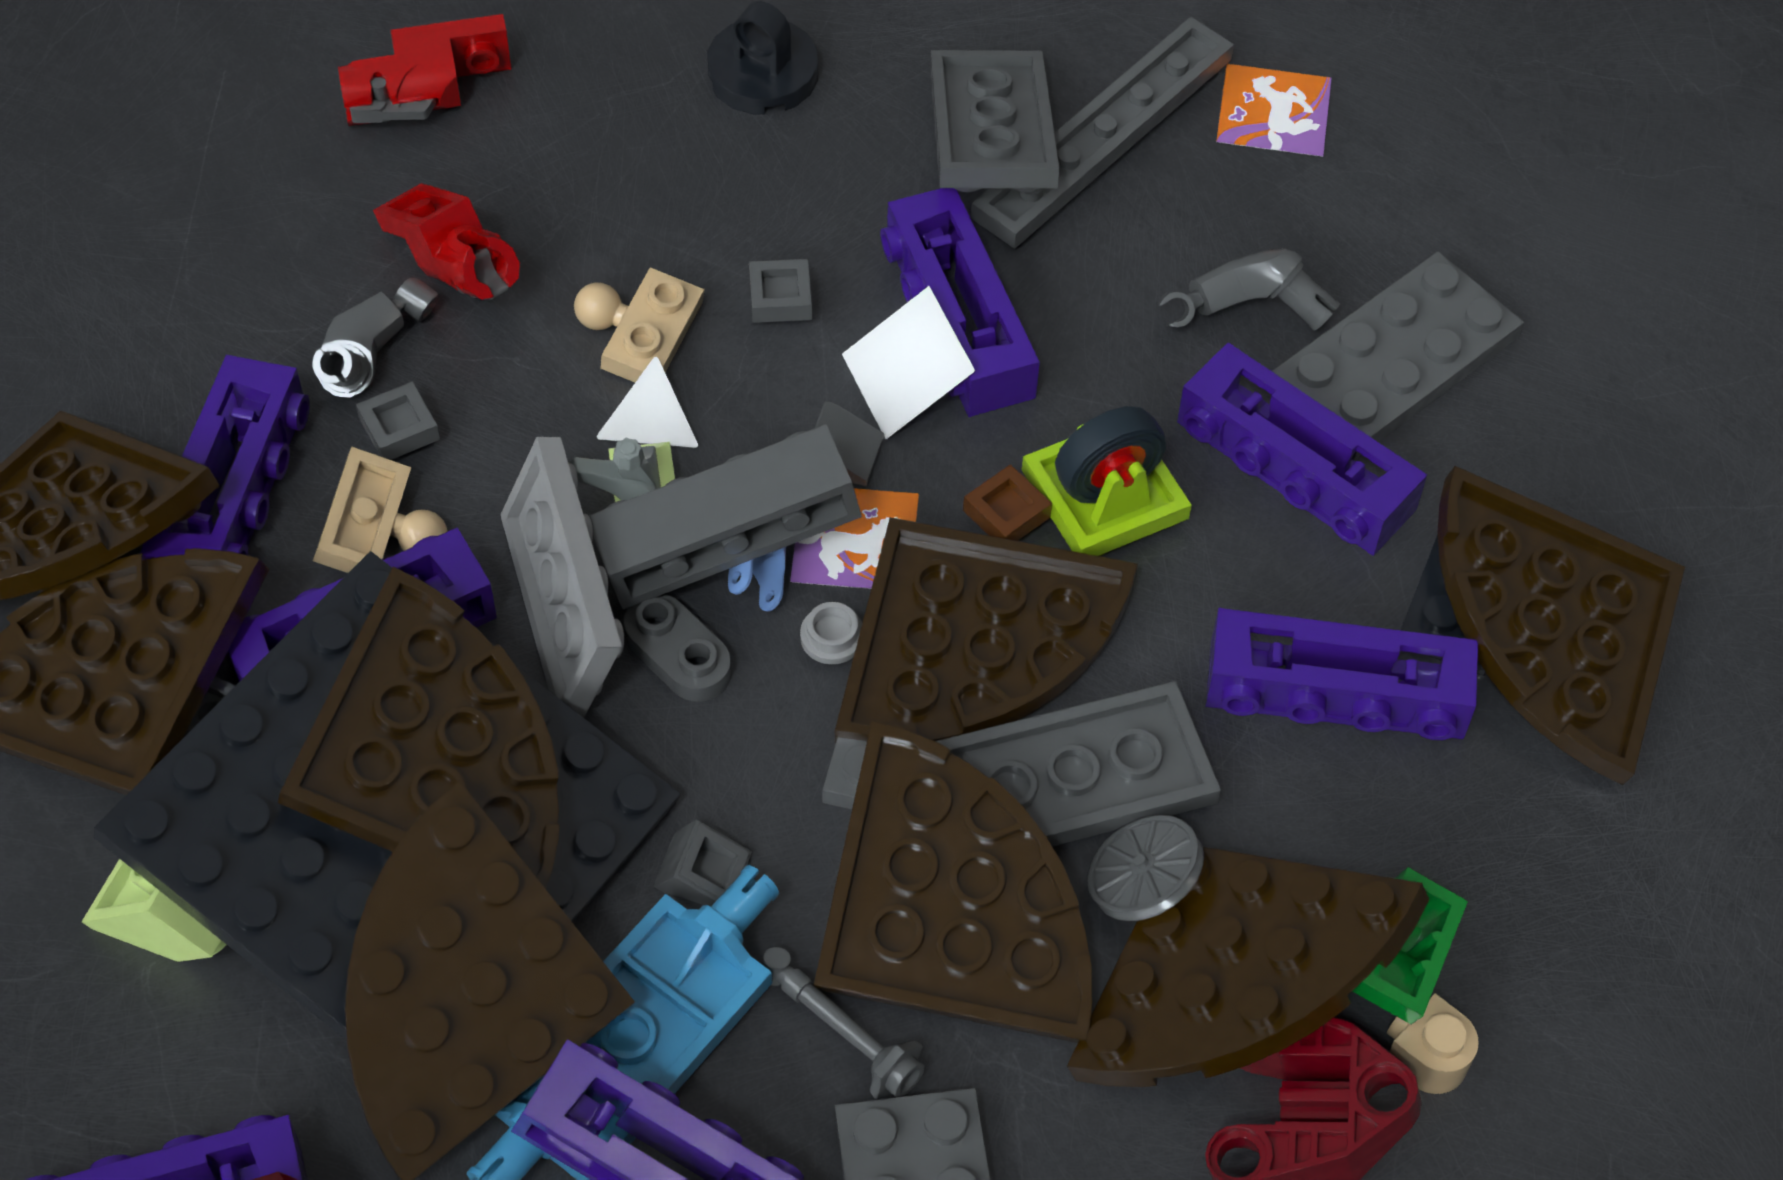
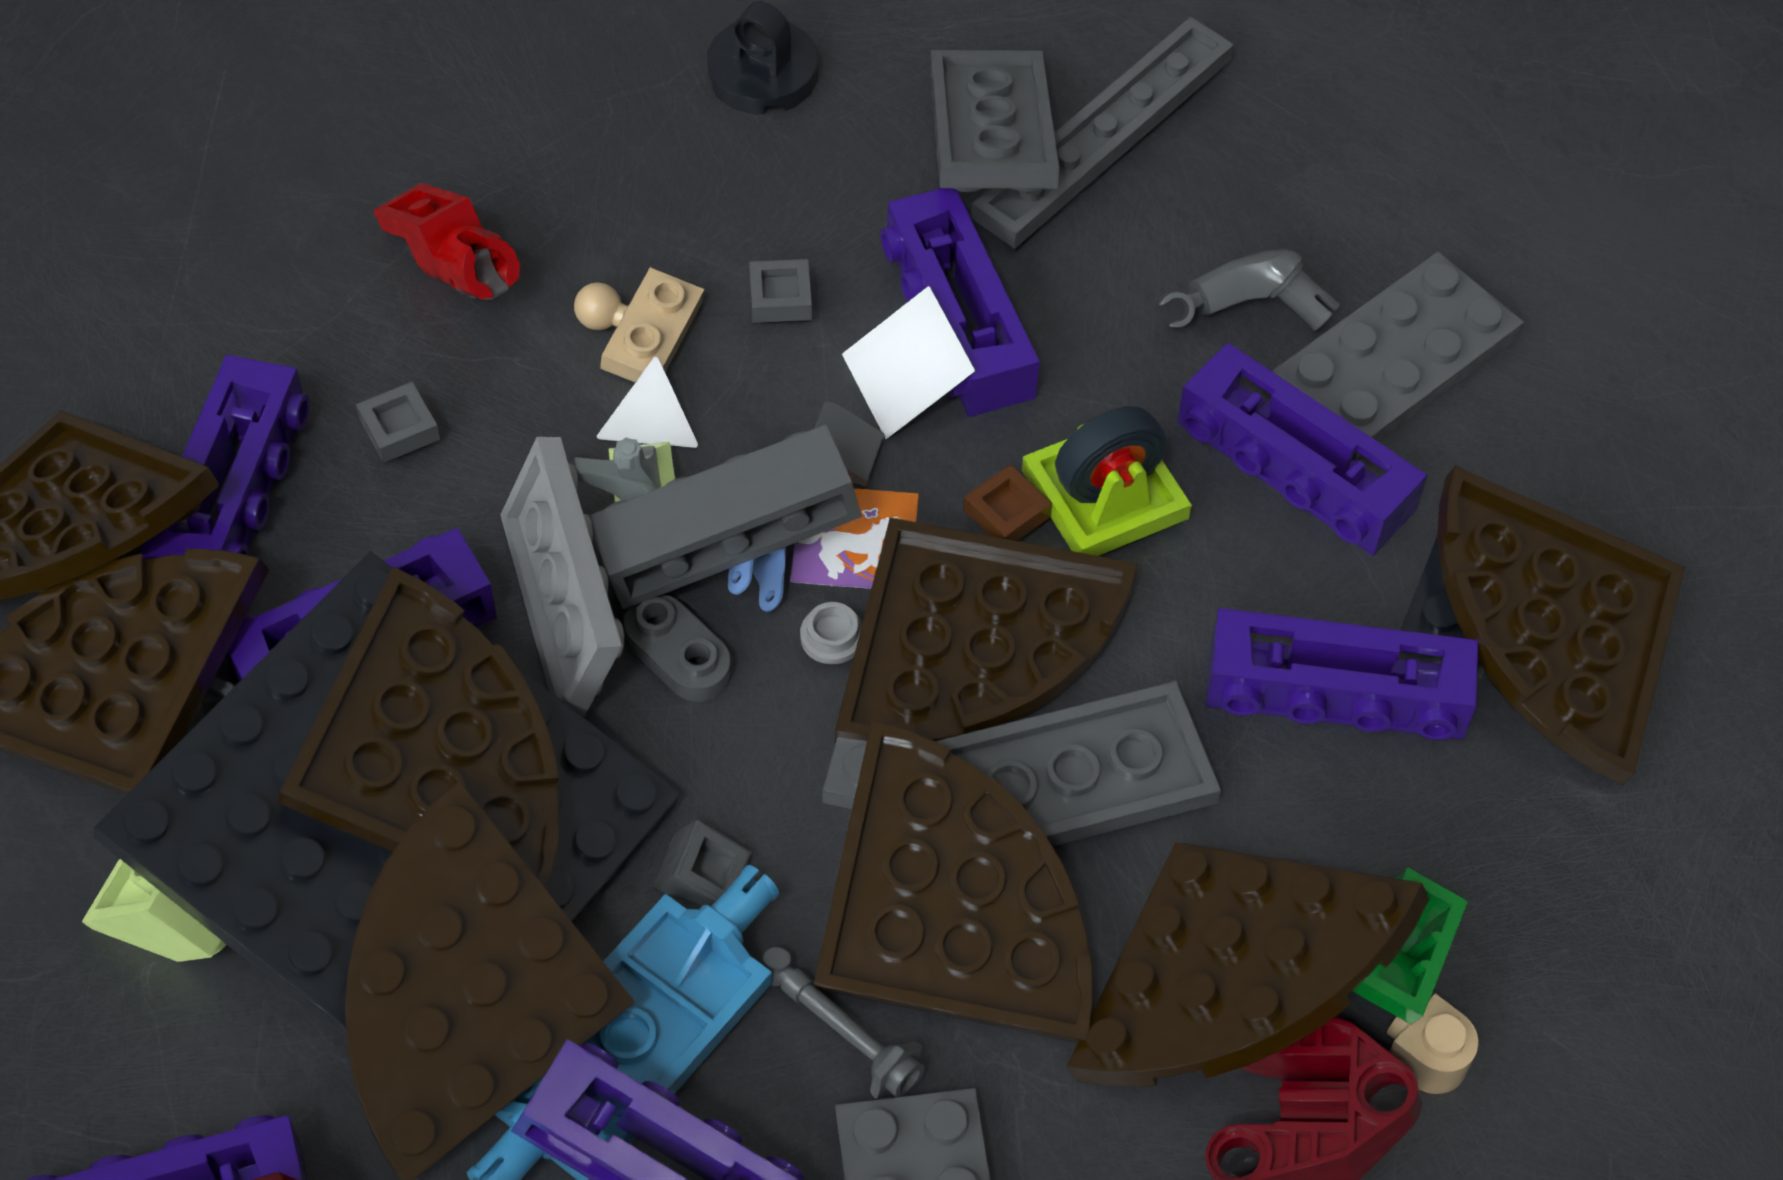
dark grey arm [312,278,438,398] -> none
tan plate [313,447,448,573] -> none
red plate [338,14,512,126] -> none
dark grey wheel [1087,815,1204,921] -> none
sticker [1216,64,1332,157] -> none

